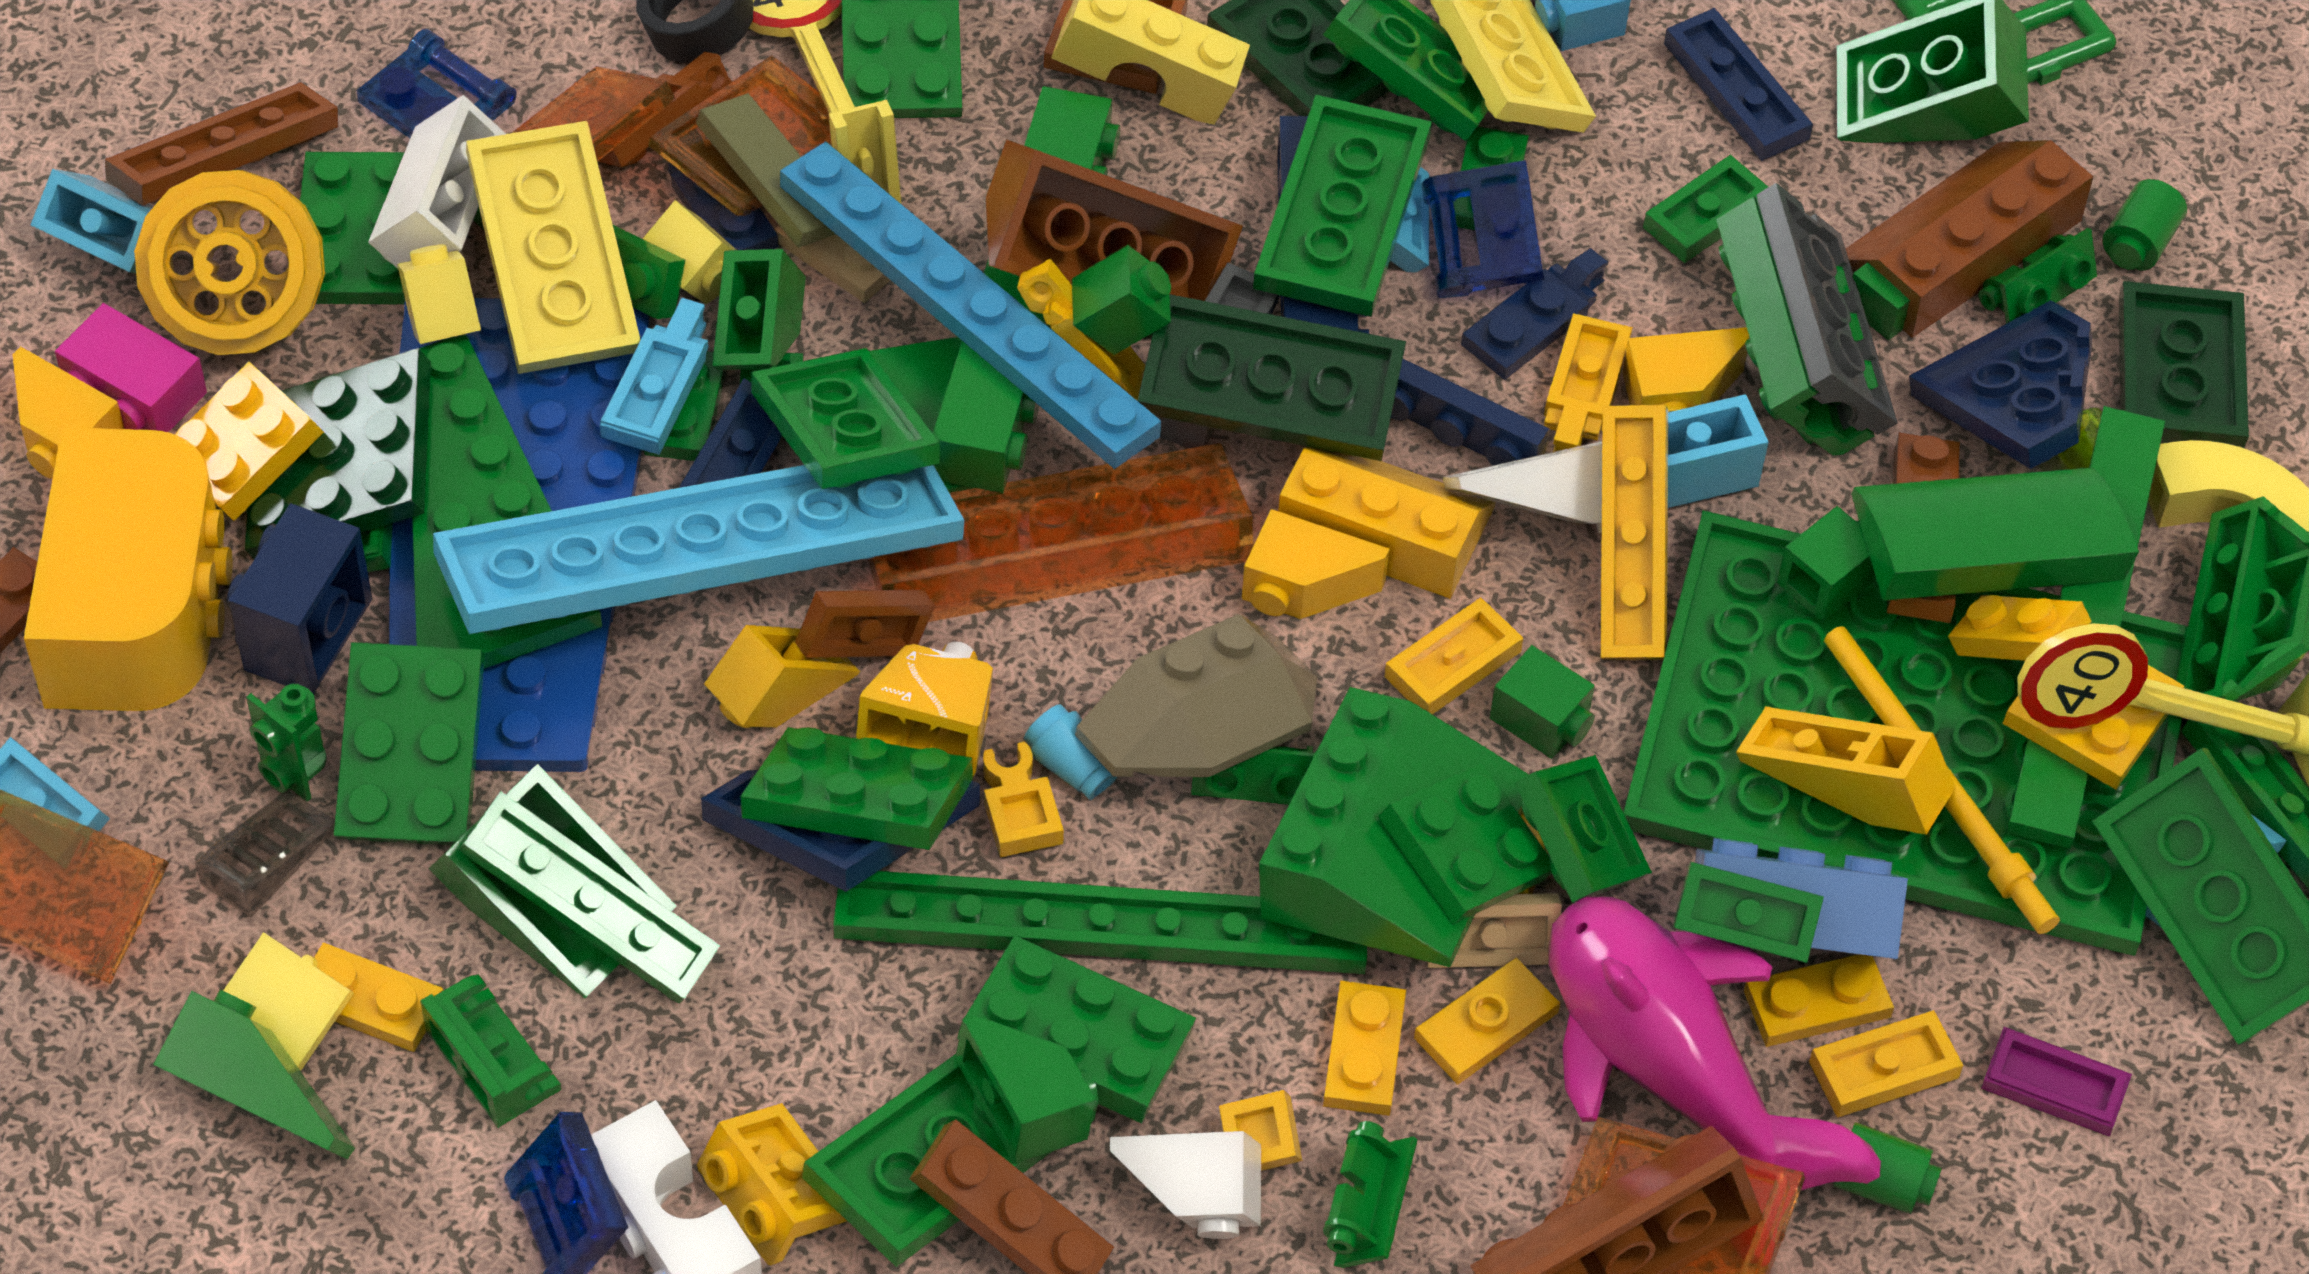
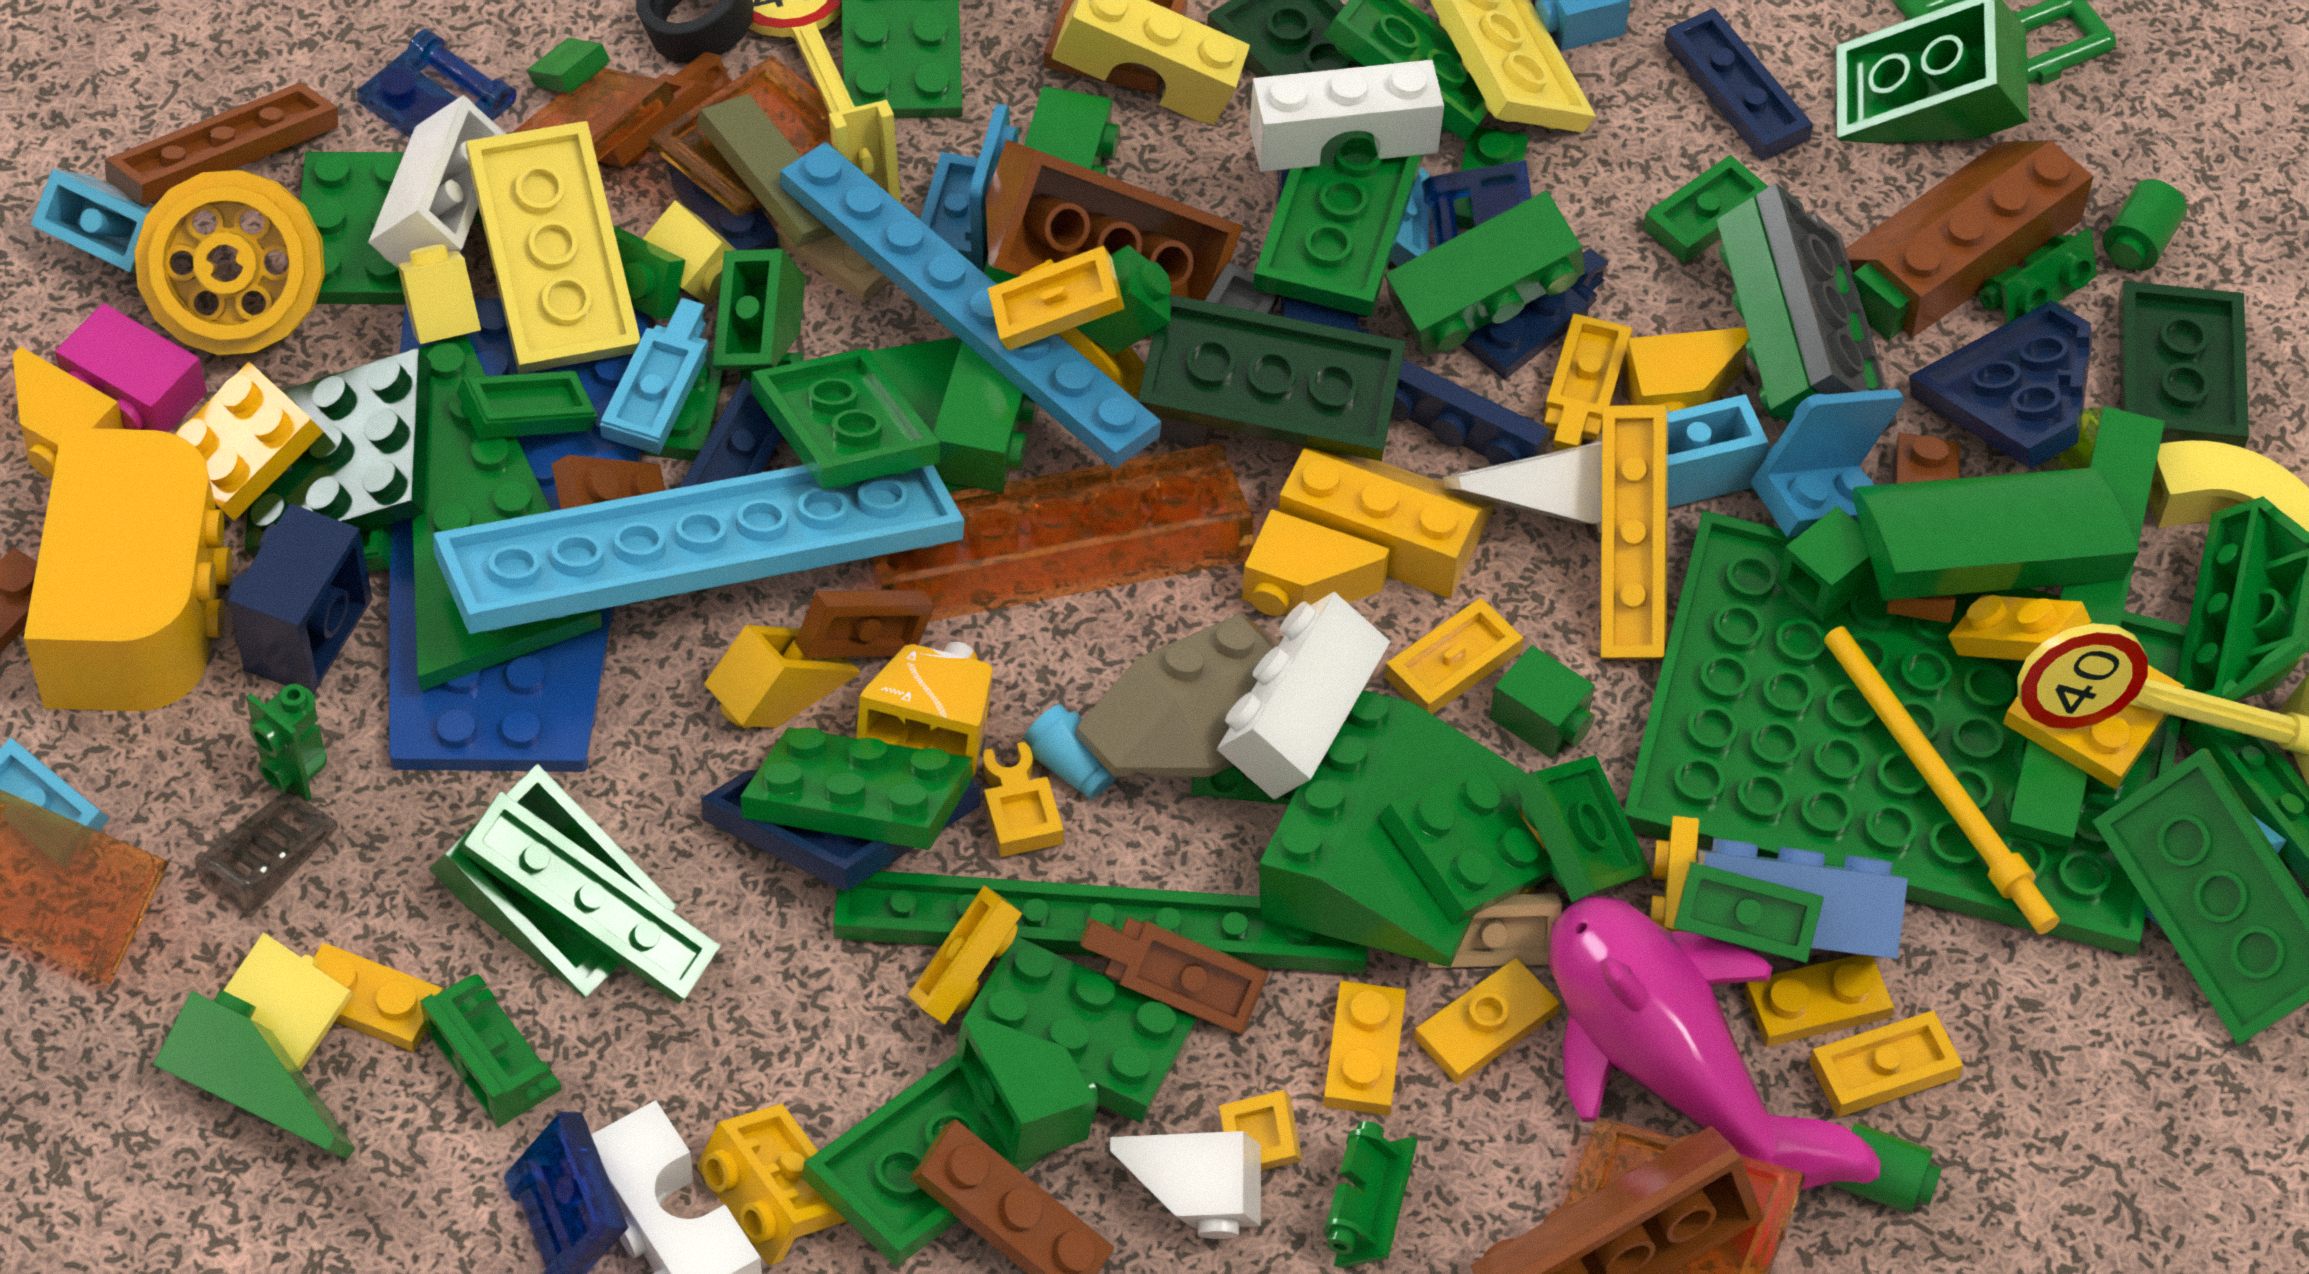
green plate [334,642,485,845] -> none
yellow slope [1736,707,1956,835] -> none
magenta tile [1981,1027,2132,1137] -> none
none -> green tile [457,371,598,439]
none -> green tile [526,37,610,94]
none -> dark orange plate [551,455,666,509]
none -> yellow plate [908,885,1023,1025]
none -> dark azure bracket [920,104,1019,270]
none -> yellow plate [988,245,1125,351]
none -> dark orange hinge [1078,916,1269,1035]
none -> white brick [1216,591,1391,800]
none -> white arch [1250,60,1444,172]
none -> green brick [1385,190,1585,357]
none -> yellow plate [1649,816,1699,932]
none -> dark azure bracket [1750,389,1905,538]

